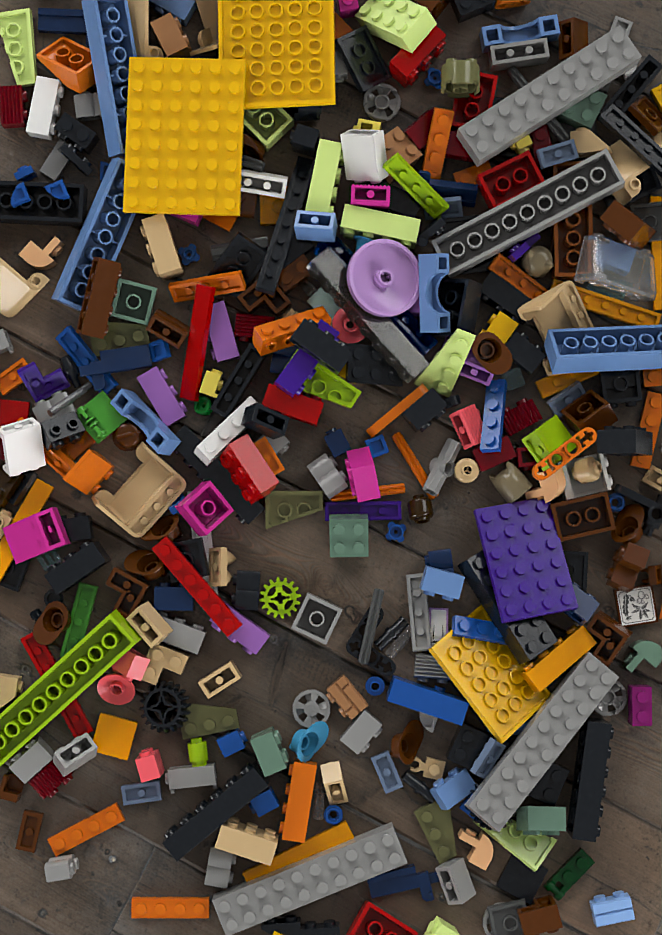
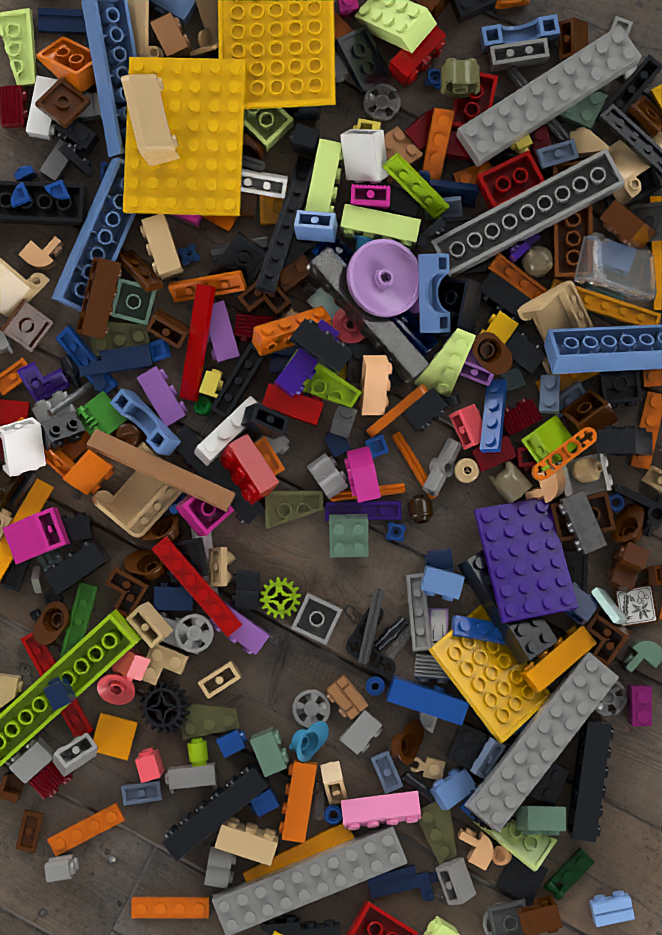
none -> tile [0,299,54,352]
none -> light grey tile [31,566,43,593]
none -> reddish brown plate [35,78,91,129]
none -> dark blue brick [43,677,77,710]
none -> medium nougat tile [86,429,236,512]
none -> reddish brown tile [117,250,164,292]
none -> tan windscreen [121,74,180,166]
none -> light grey piece [175,613,214,653]
none -> dark grey brick [330,404,357,438]
none -> bright pink brick [341,791,421,830]
none -> light nougat brick [359,355,392,415]
none -> light nougat tile [492,845,512,865]
none -> sand blue plate [539,375,560,414]
none -> flat silver brick [558,491,607,554]
none -> light aqua tile [591,587,628,625]

